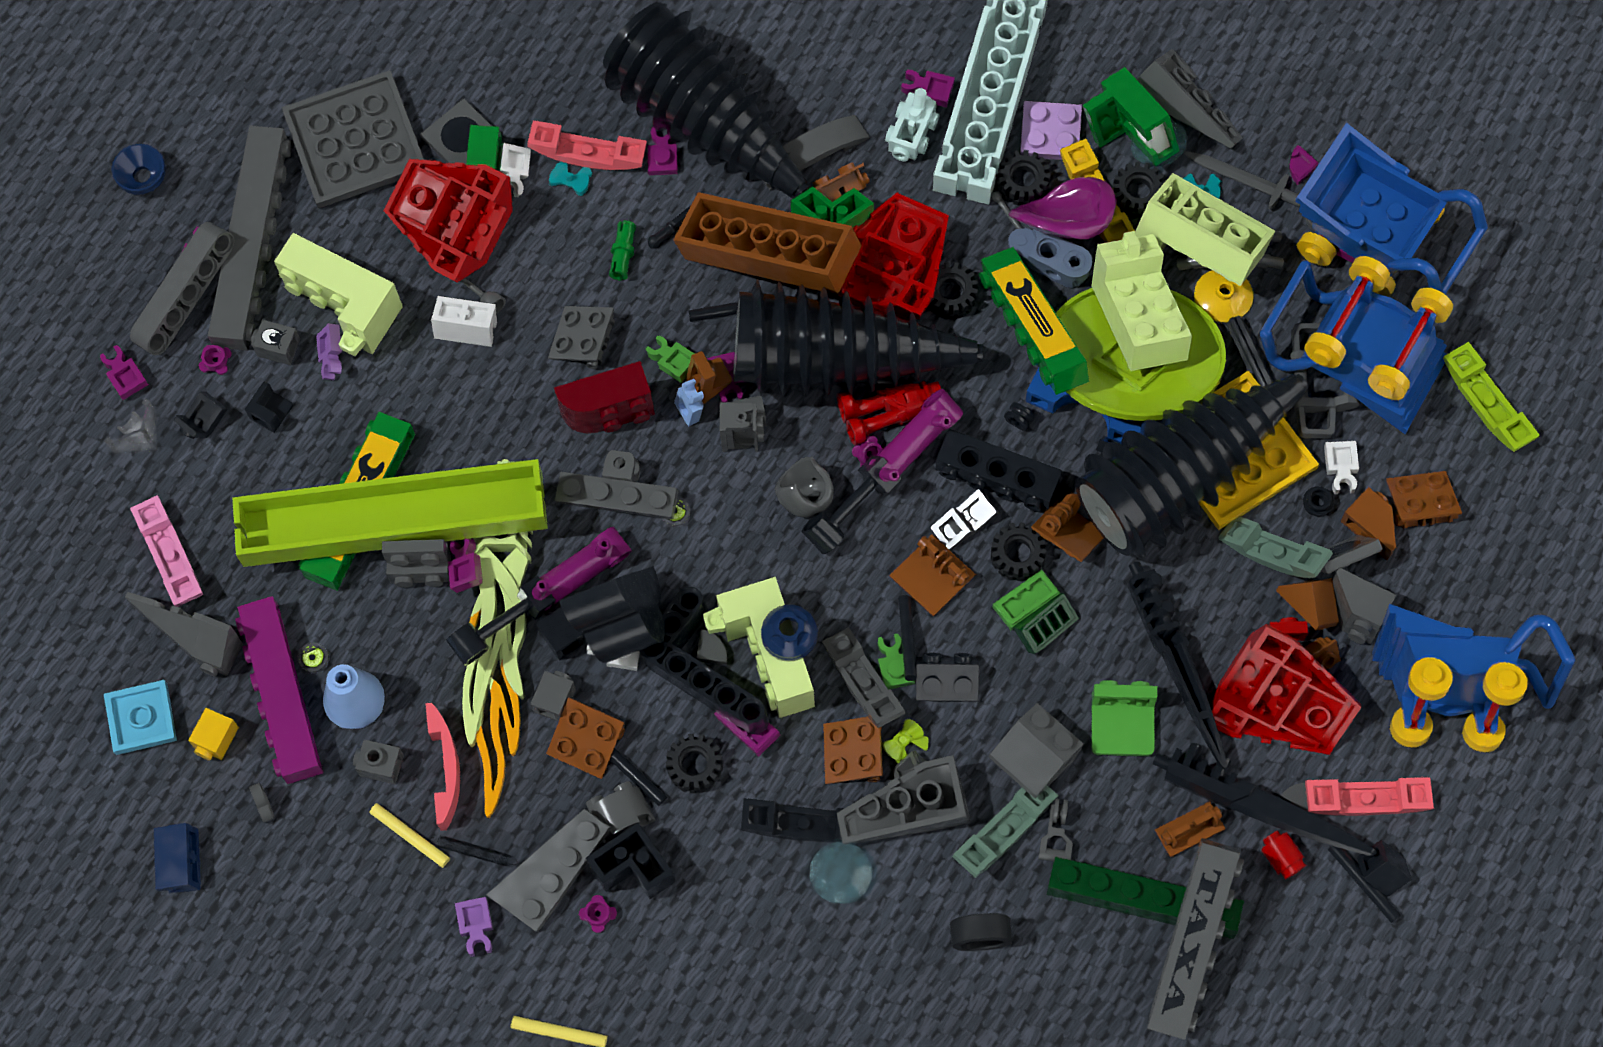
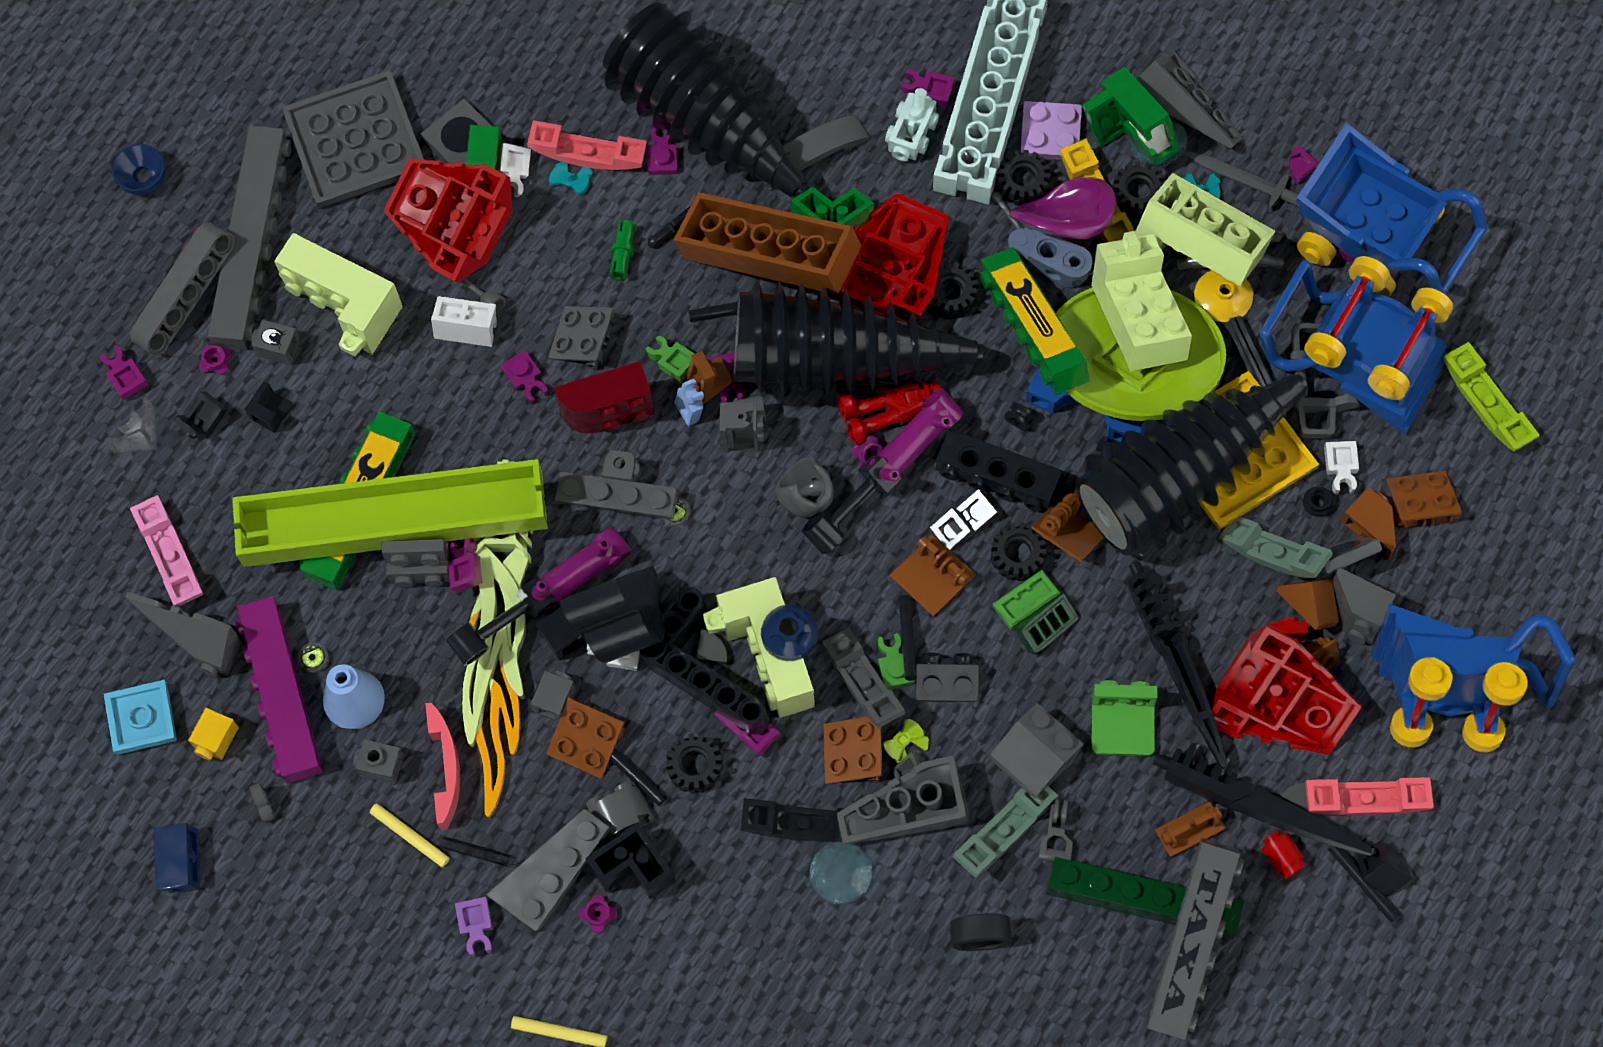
medium lavender plate [316,323,342,380] -> none
dark orange hinge [812,162,870,202] -> none
none -> magenta plate [500,350,548,404]

